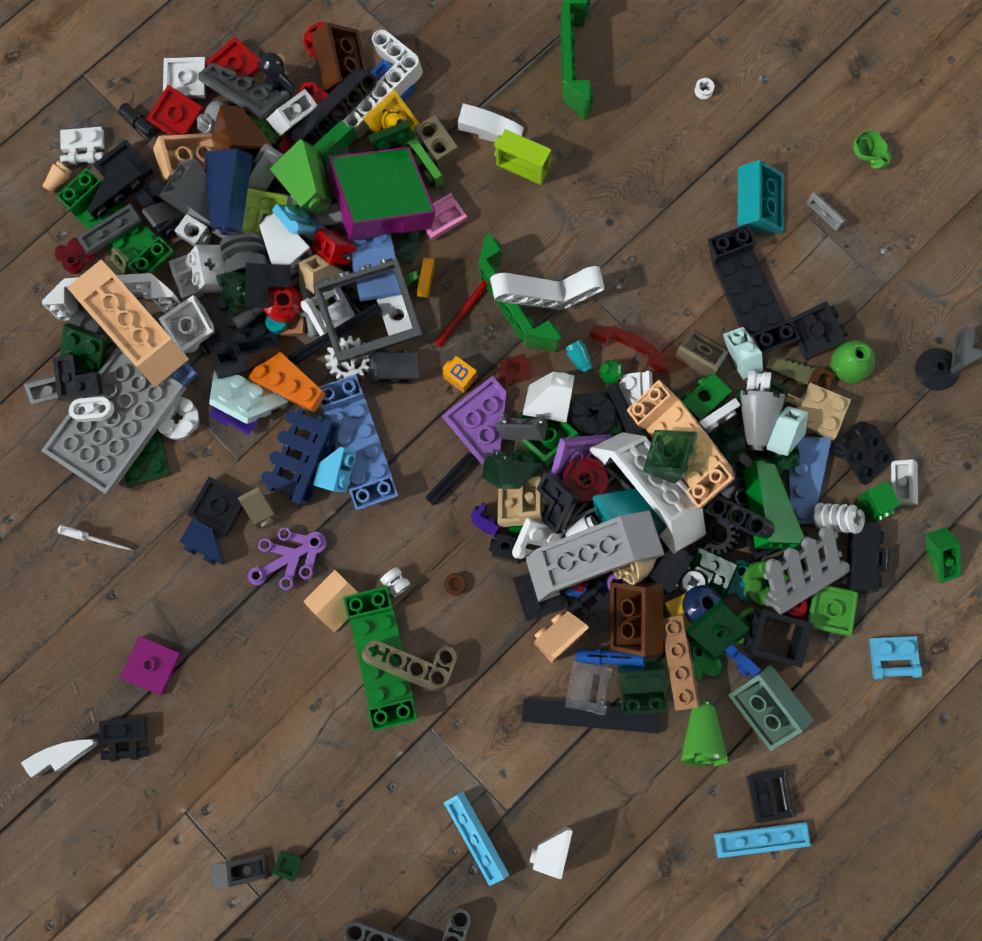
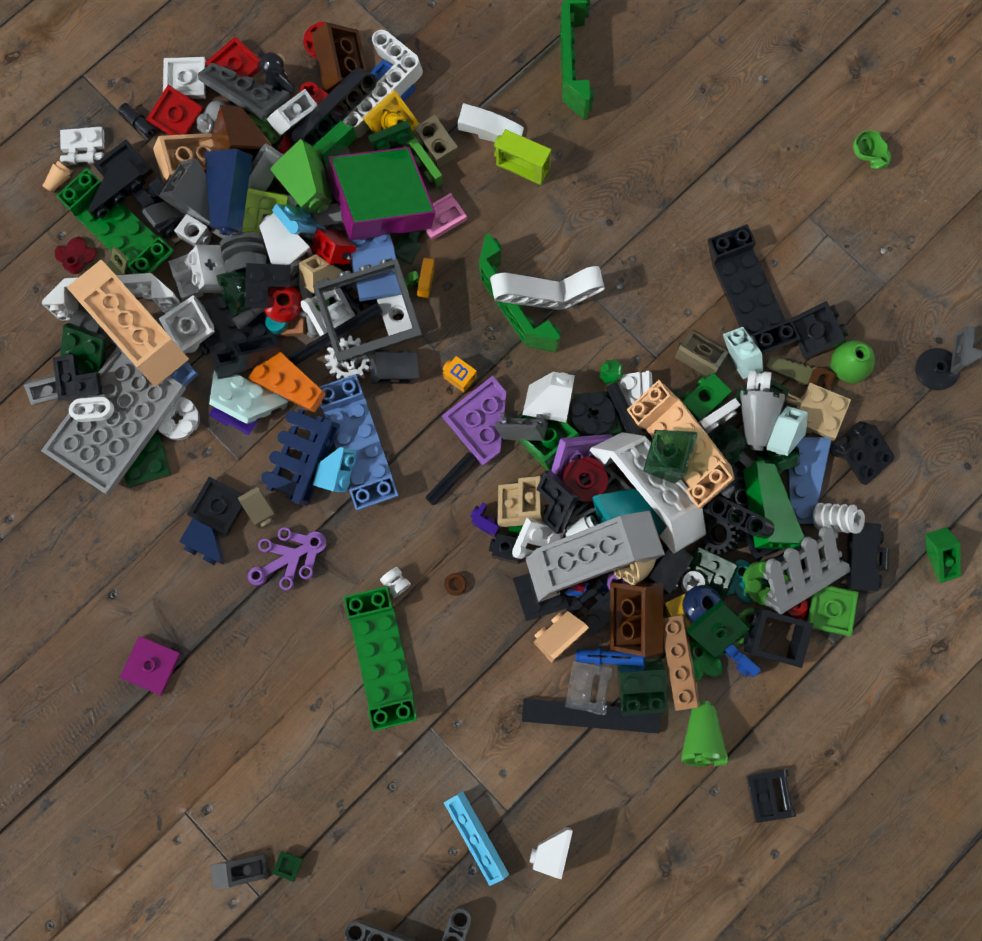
white slope [21,739,99,778] -> none
white sword [58,525,133,550] -> none
dark grey tile [76,203,143,256] -> none
black plate [99,717,149,762] -> none
light nougat slope [303,570,358,633] -> none
dark tan beam [362,640,457,691] -> none
red bar [434,280,488,348] -> none
clear green slope [482,449,543,489] -> none
clear red brick [497,353,531,386] -> none
teal cone [566,340,593,373] -> none
clear red slope [589,326,670,375] -> none
white bush [695,78,715,100] -> none
medium azure tile [714,822,811,858] -> none
sand green slope [728,664,814,751] -> none
teal slope [737,160,784,234] -> none
light grey slope [807,192,847,231] -> none
green brick [856,481,901,522] -> none
medium azure plate [869,636,922,680] -> none
white slope [891,459,918,506] -> none

